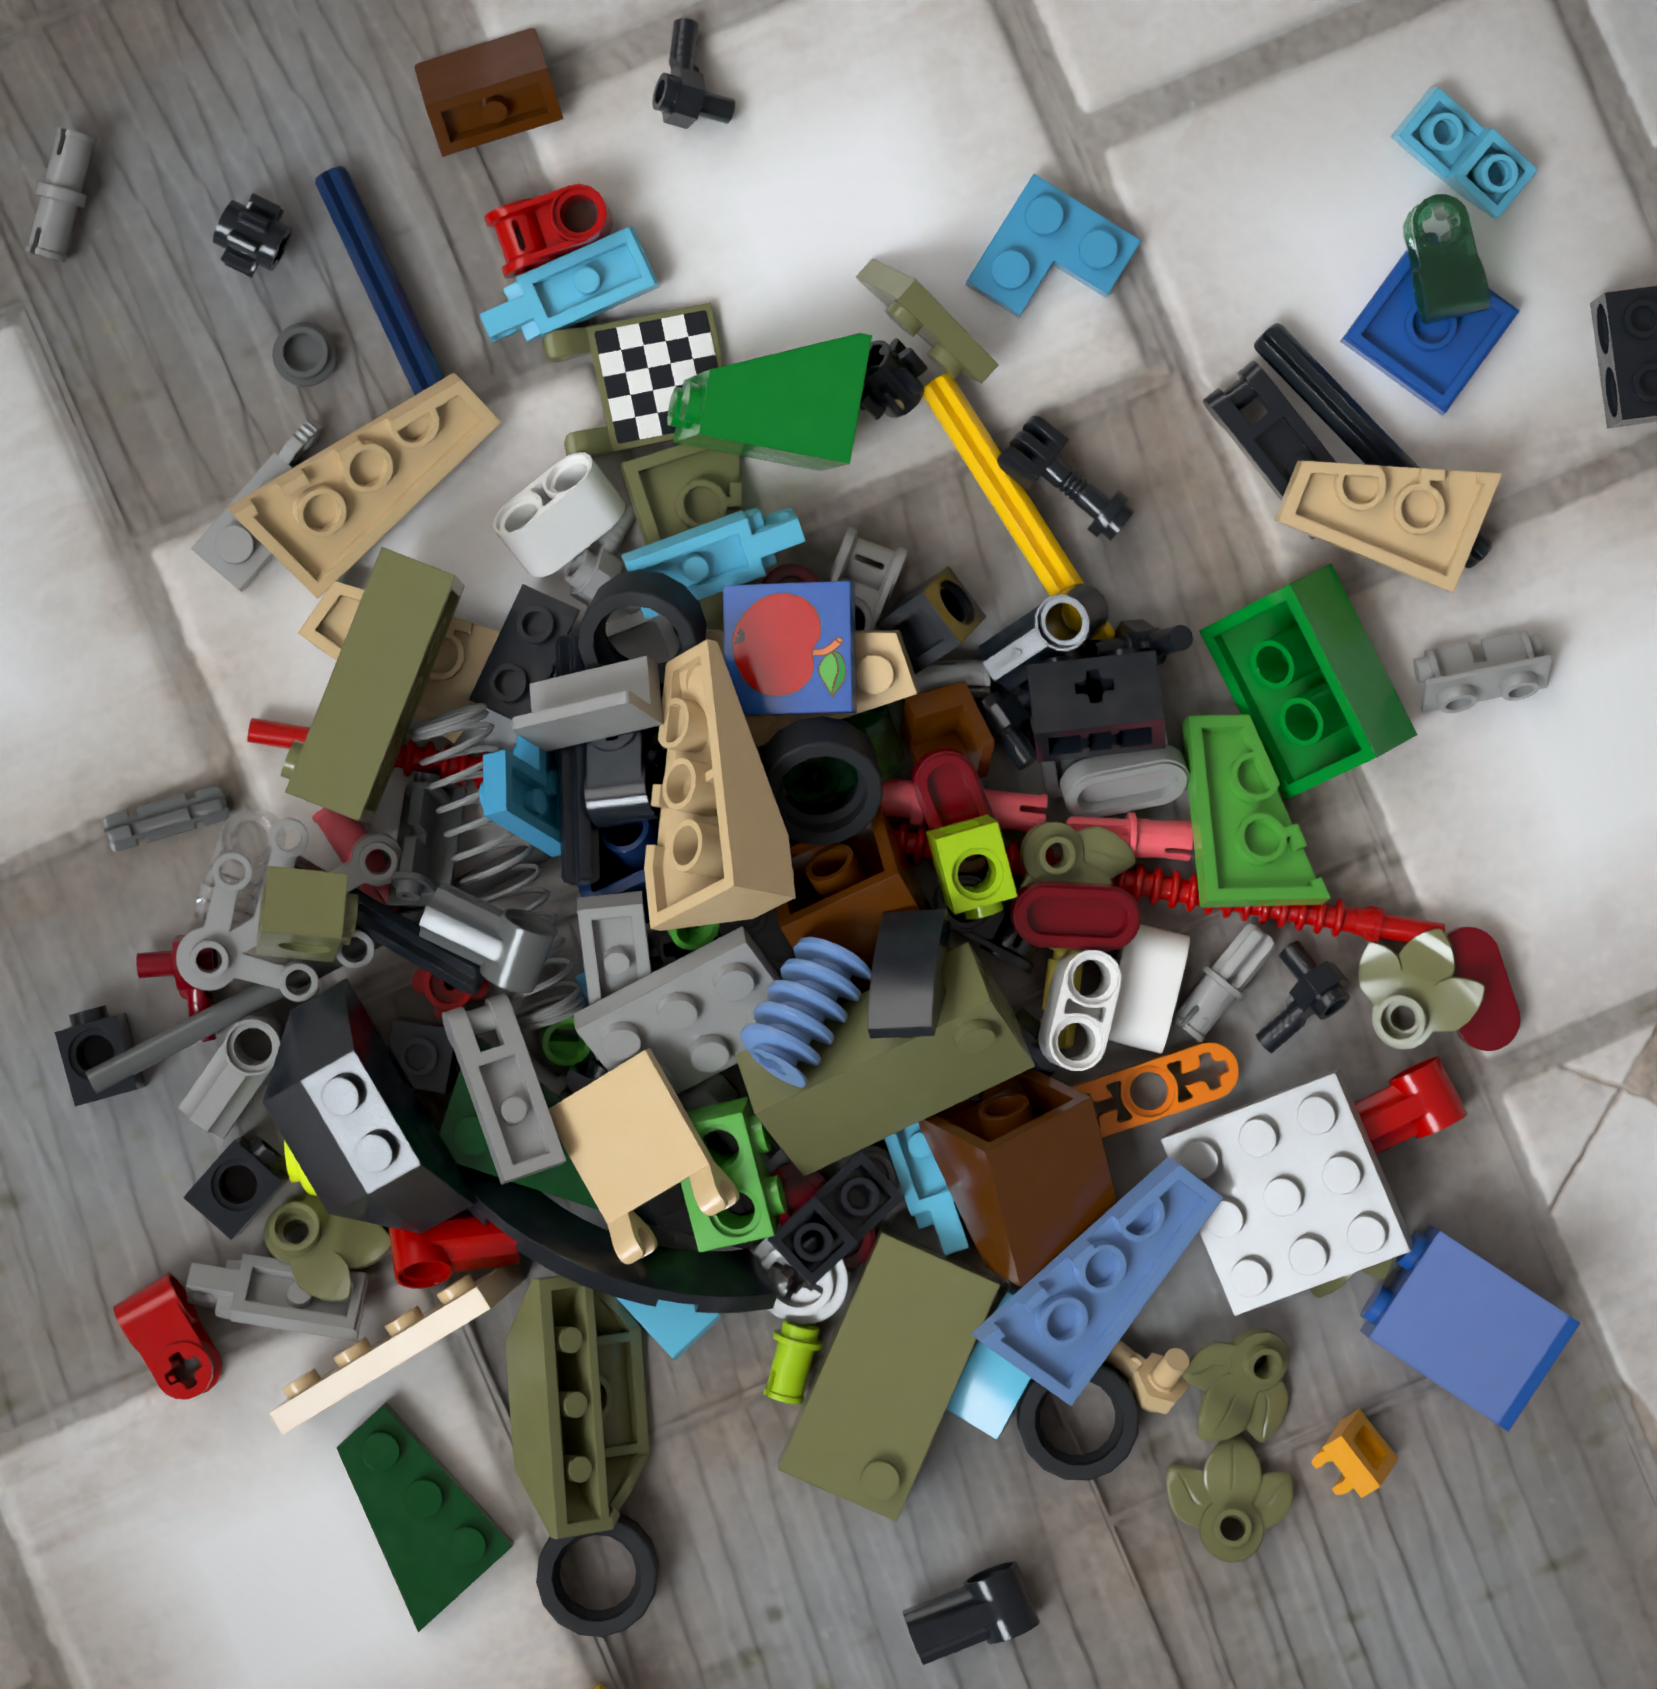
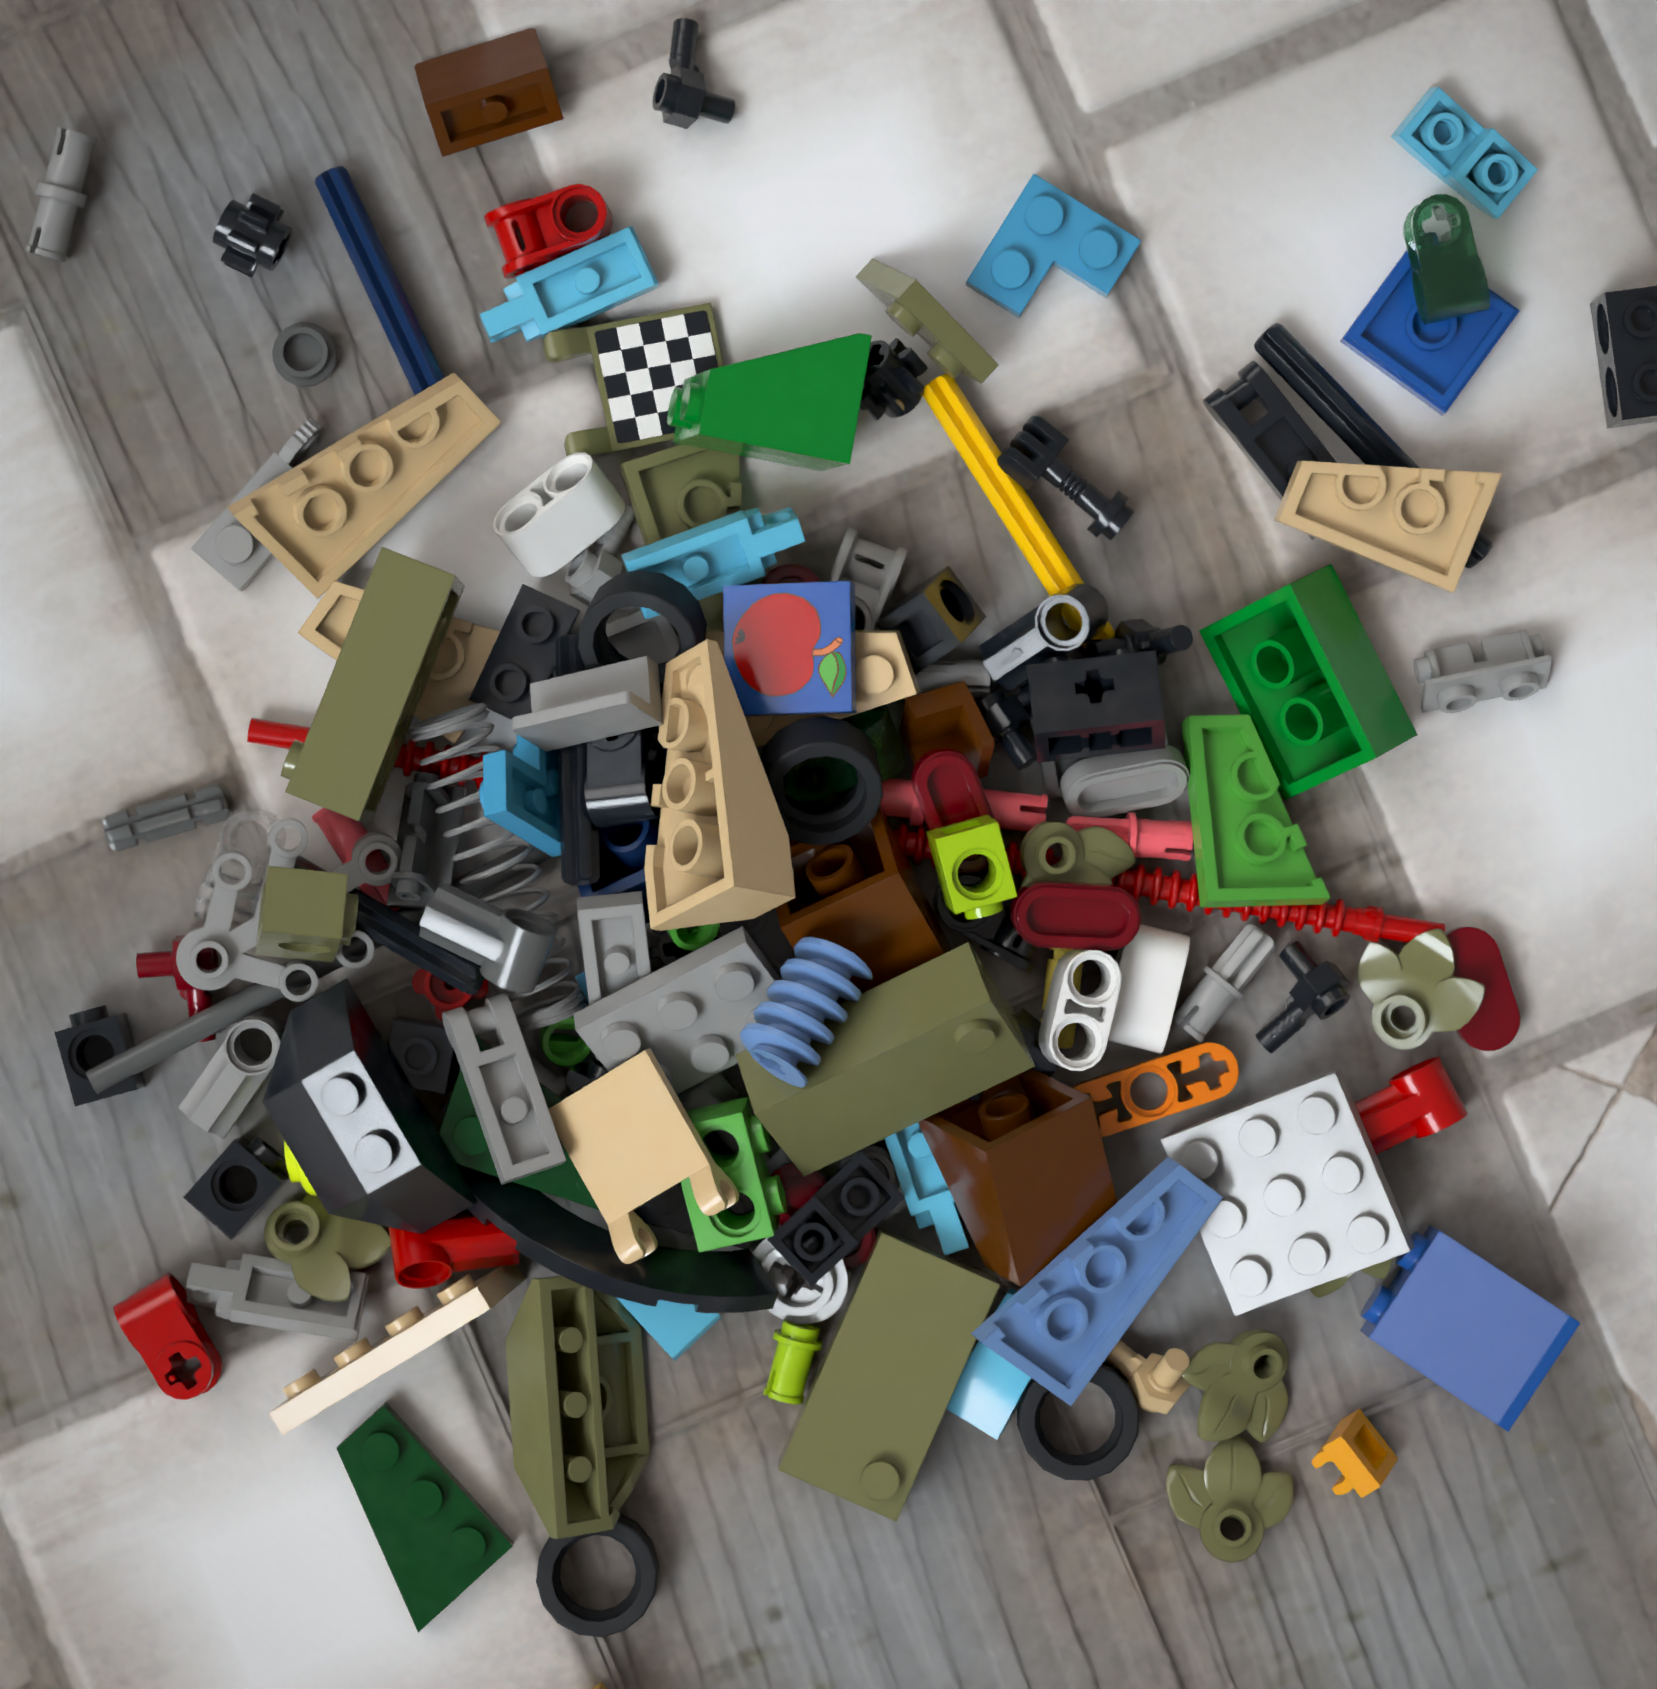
black slope [868,909,952,1039] -> none
black piece [903,1561,1040,1665] -> none

